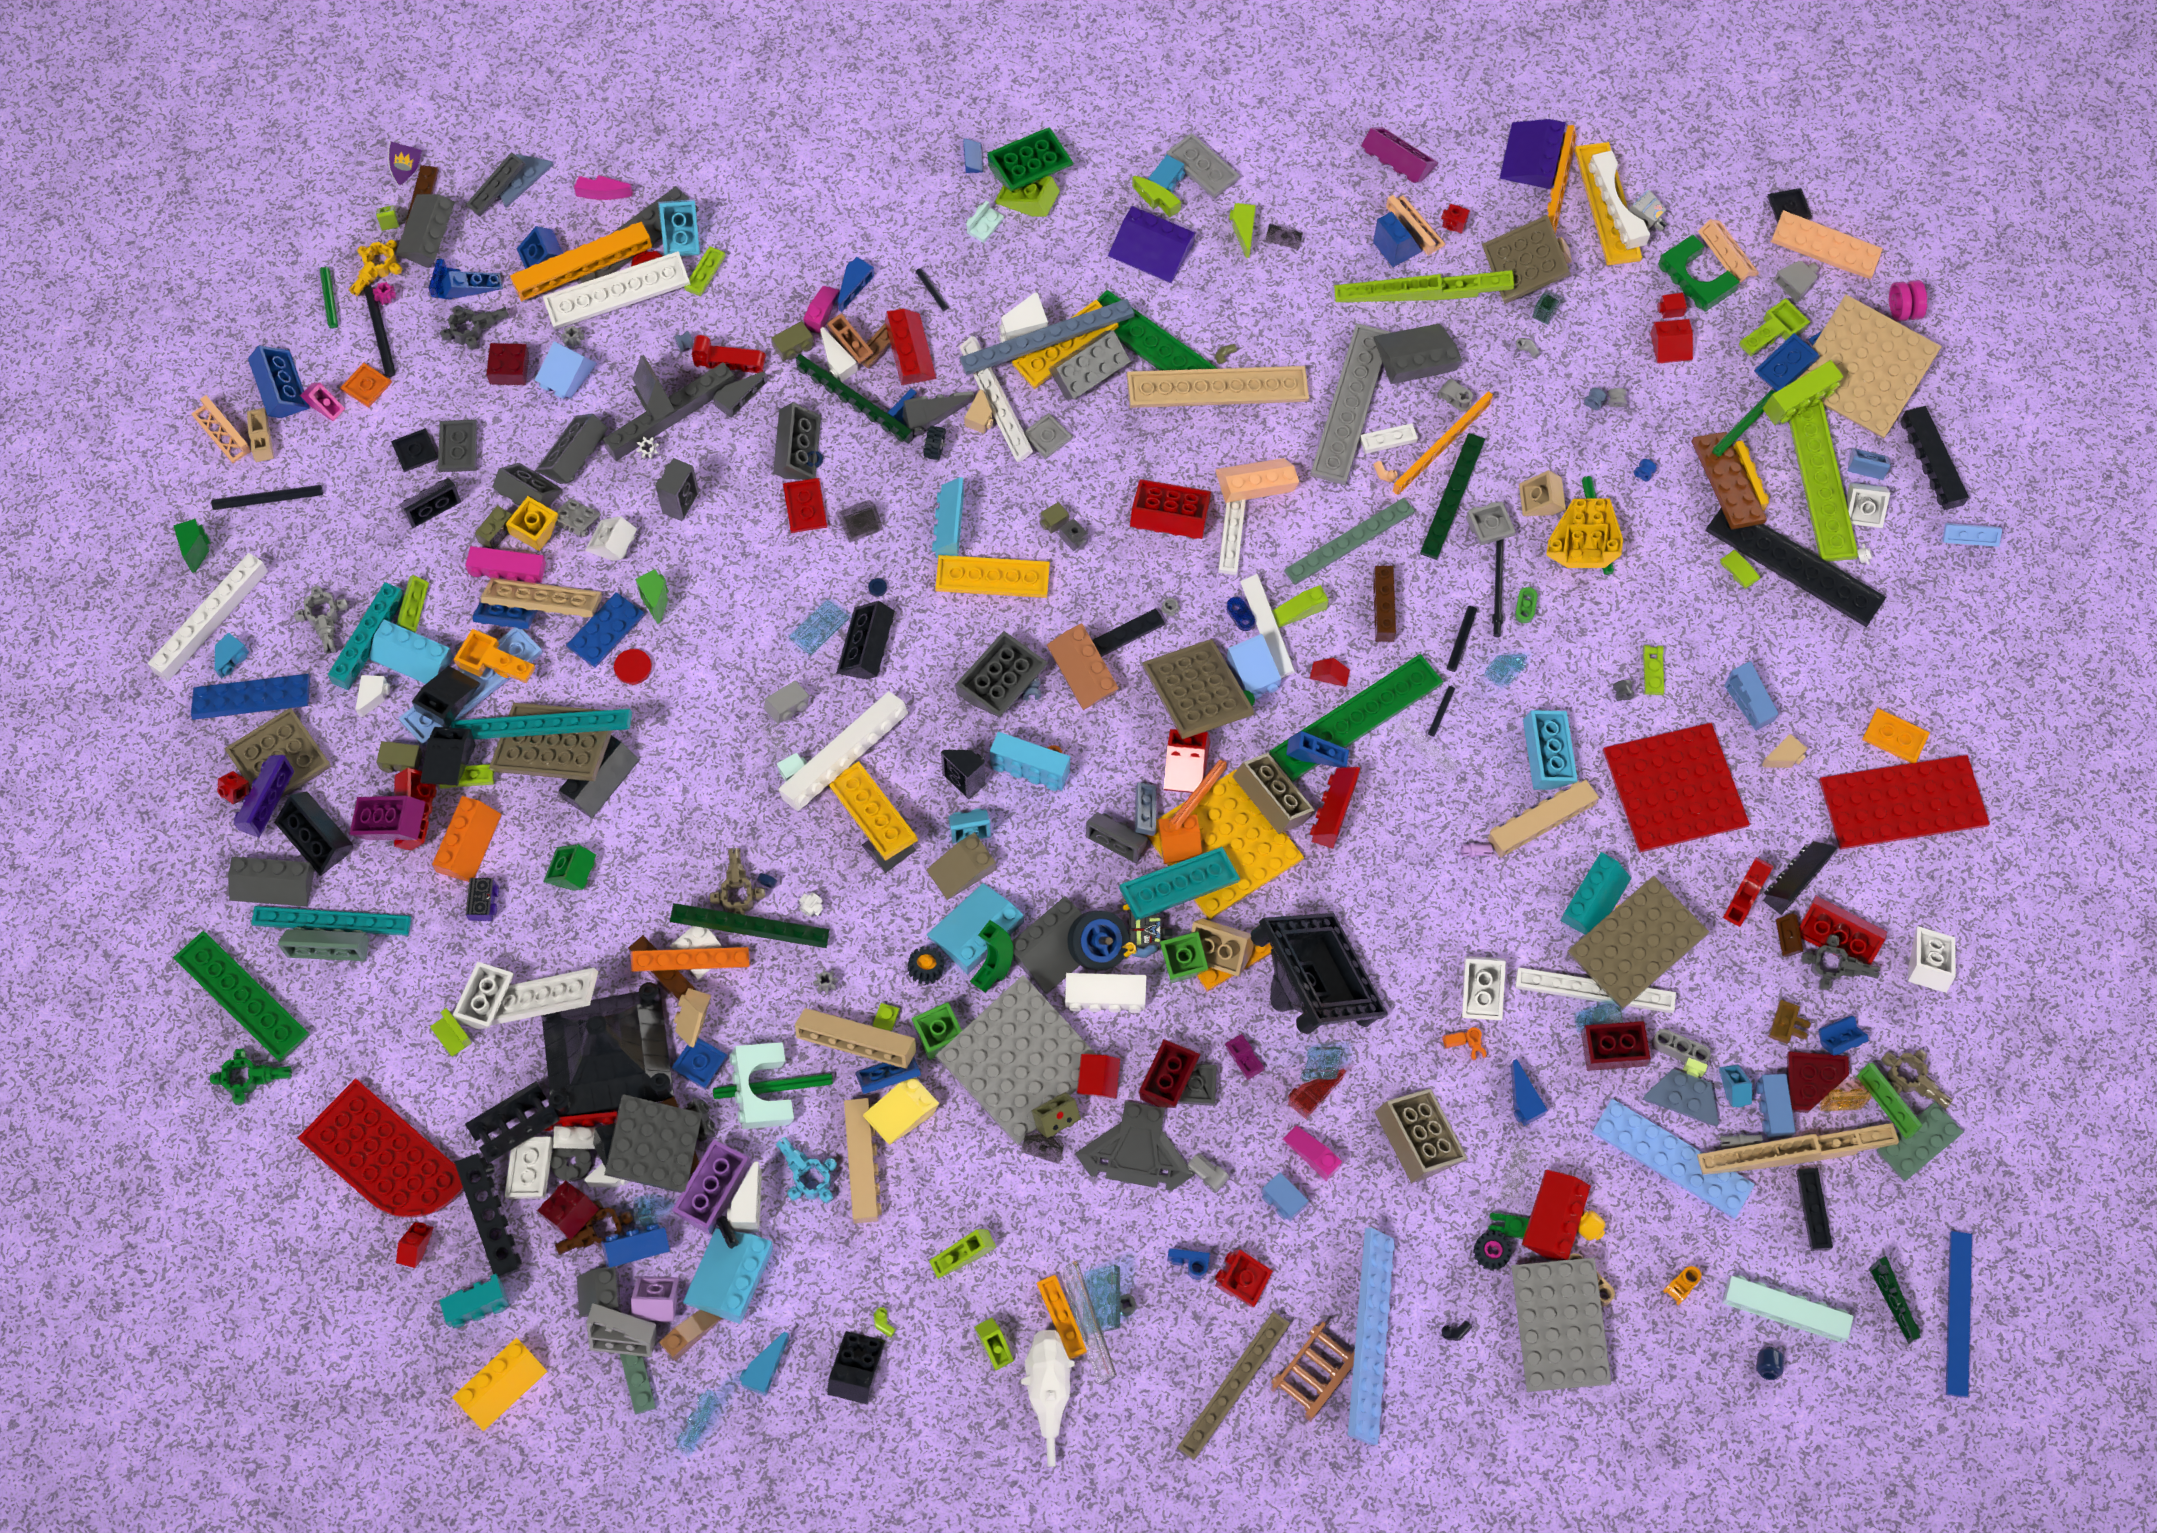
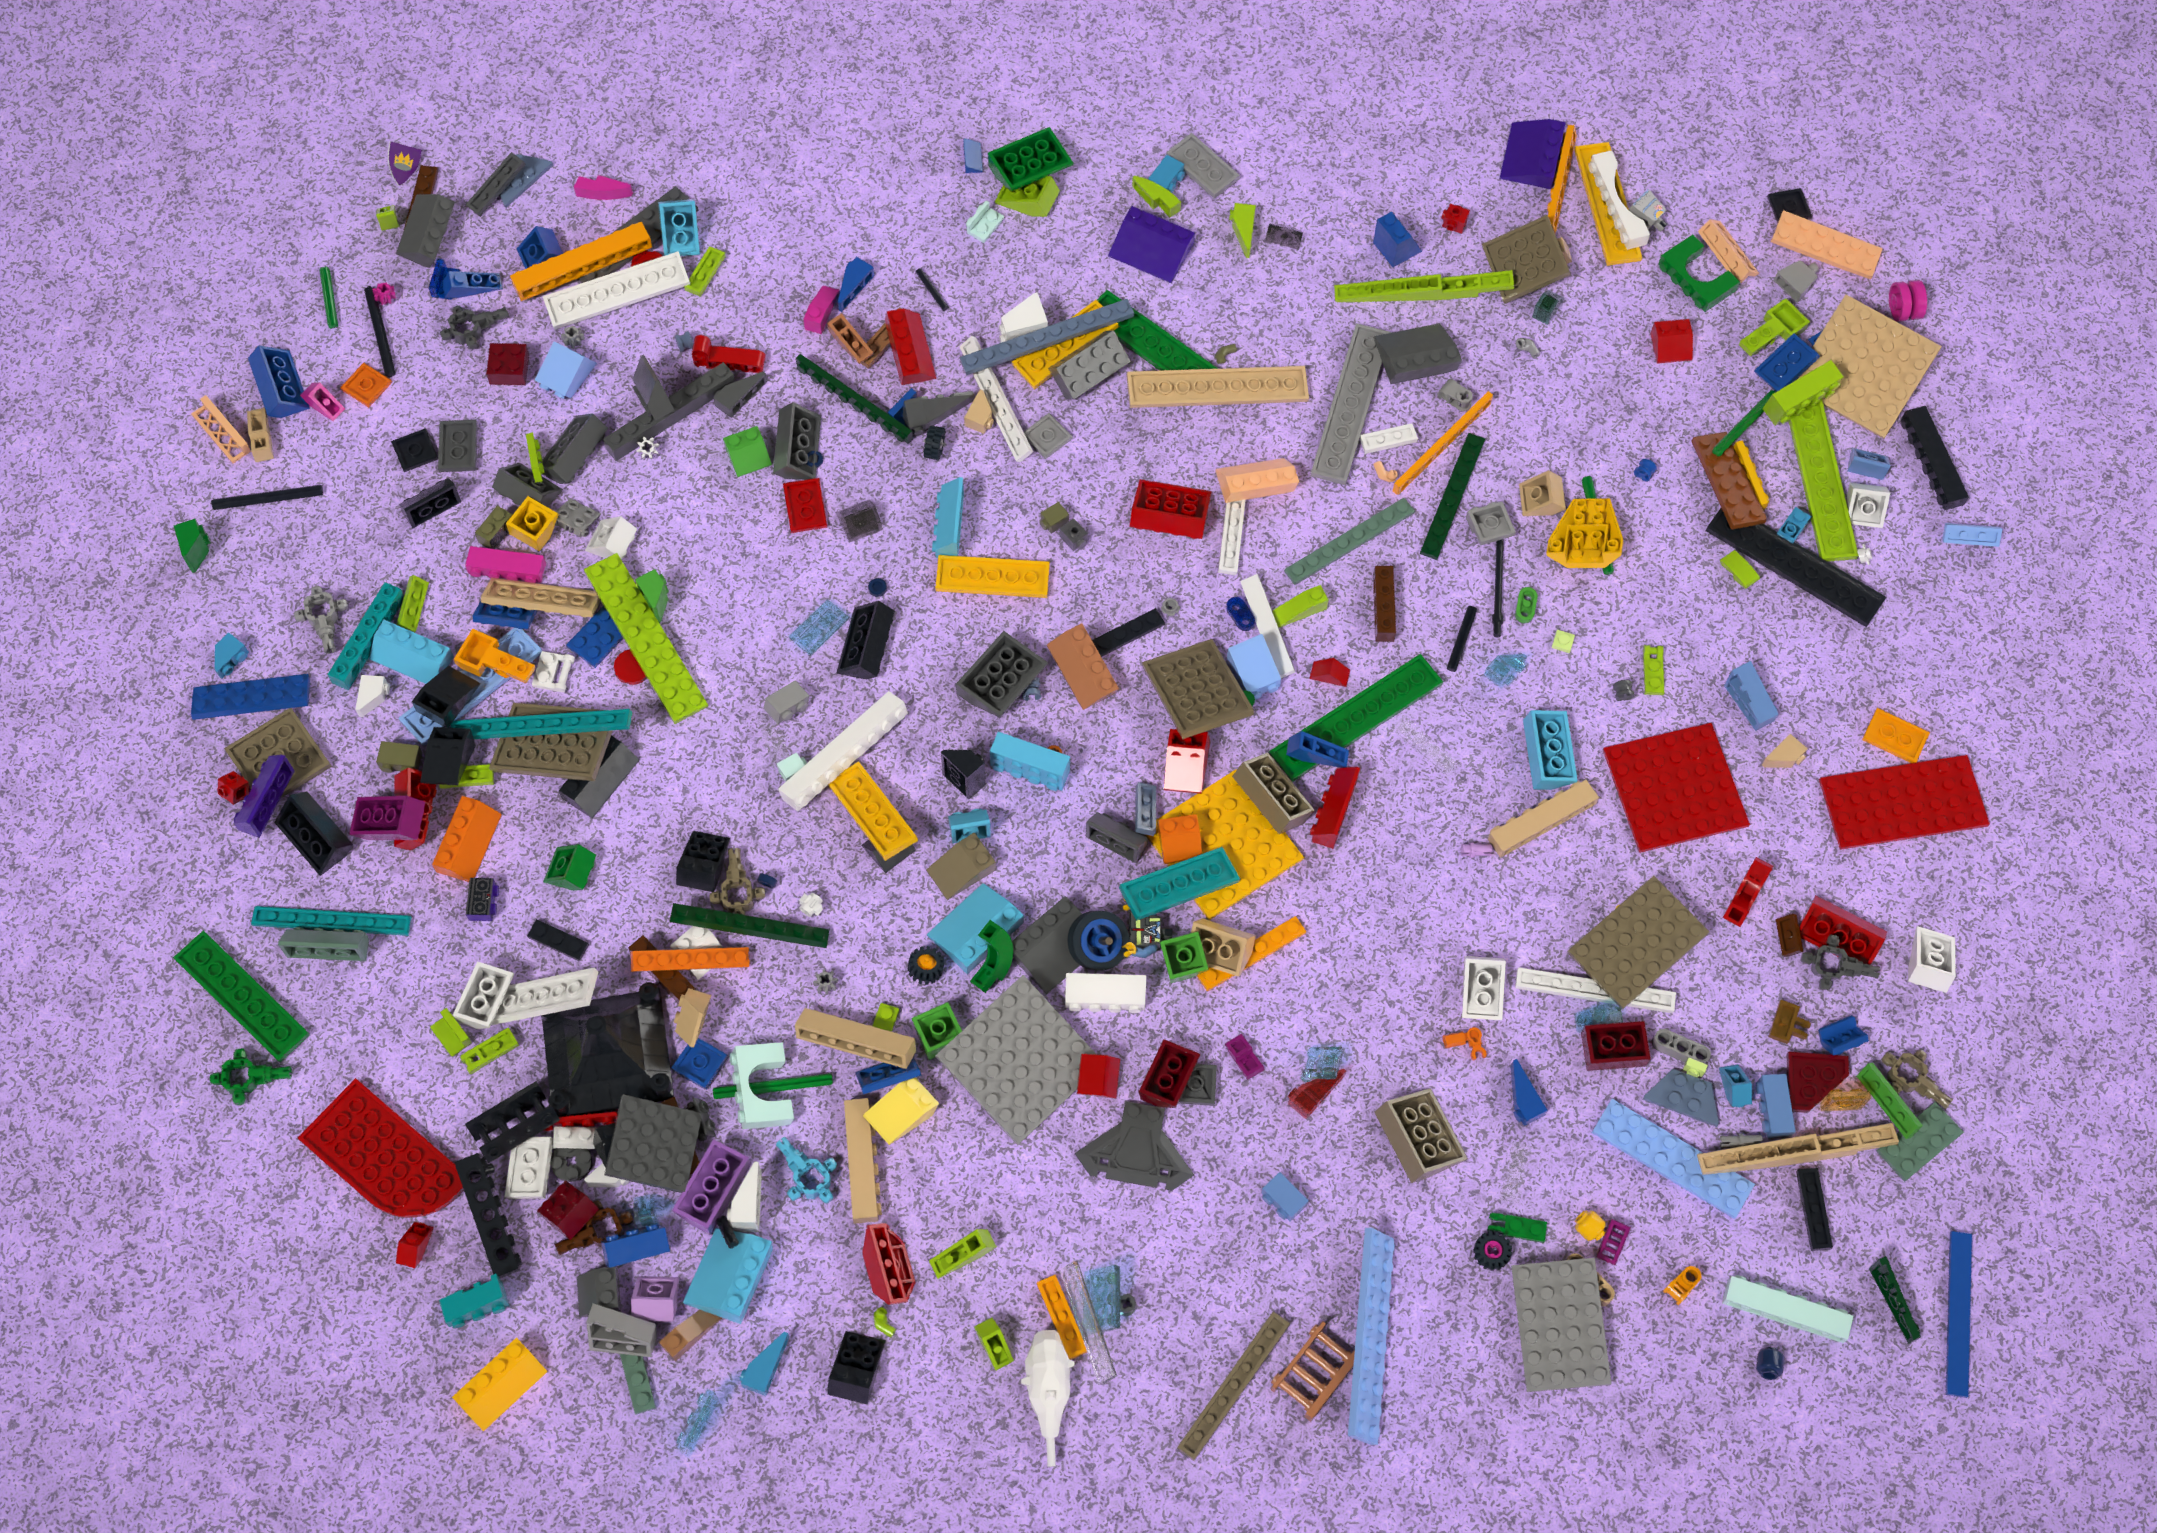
white brick [147,553,268,682] -> none
dark grey slope [228,857,315,907] -> none
yellow piece [348,239,402,297] -> none
dark grey brick [655,458,699,521] -> none
olive brick [771,321,814,362] -> none
white slope [820,327,858,382] -> none
clear smoke slope [1021,1131,1065,1164] -> none
olive brick [1031,1092,1081,1138] -> none
blue plate [1167,1248,1210,1280] -> none
orange axle [1169,760,1227,831] -> none
light grey piece [1187,1153,1230,1193] -> none
red plate [1215,1249,1273,1307] -> none
black piece [1251,913,1388,1034] -> none
dark pink slope [1282,1125,1342,1182] -> none
magenta slope [1361,127,1439,183] -> none
light nougat fence [1386,195,1445,255] -> none
black piece [1428,686,1455,737] -> none
black arm [1441,1320,1472,1341] -> none
red slope [1521,1169,1591,1262] -> none
teal slope [1560,852,1632,935] -> none
sand blue wheel [1584,388,1607,410] -> none
light grey wheel [1608,388,1627,407] -> none
red brick [1657,293,1687,319] -> none
black slope [1763,841,1837,915] -> none
none -> lime plate [460,1027,519,1075]
none -> lime plate [526,432,545,483]
none -> black plate [527,919,589,962]
none -> white plate [532,651,575,693]
none -> lime plate [584,553,708,724]
none -> black slope [676,831,730,892]
none -> bright green slope [723,426,772,477]
none -> red wedge [862,1223,915,1305]
none -> yellowish green plate [1551,630,1575,653]
none -> magenta slope [1596,1219,1631,1265]
none -> dark azure slope [1777,507,1811,544]

